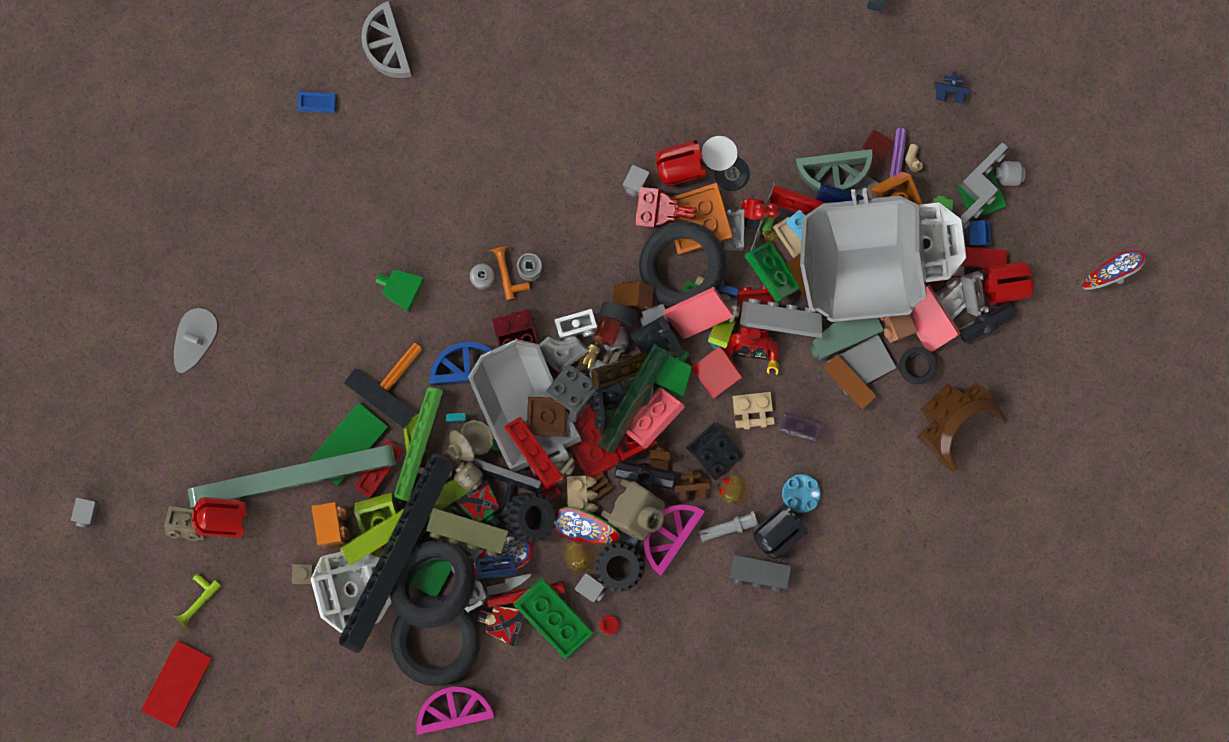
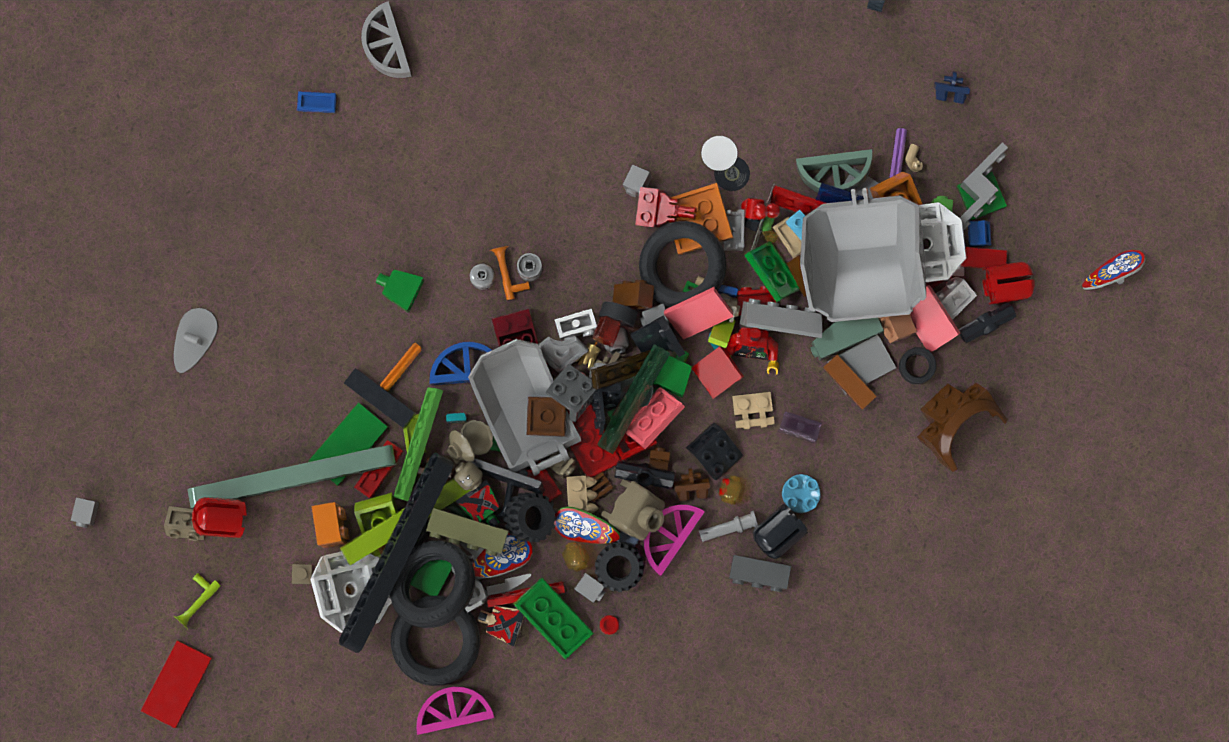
dark blue tile [475,555,517,579] -> none
red tile [504,417,563,489] -> none
red cylinder [655,140,707,186] -> none
clear red piece [862,130,893,160] -> none
light grey hinge [961,271,989,316] -> none
light grey head [996,161,1026,186] -> none

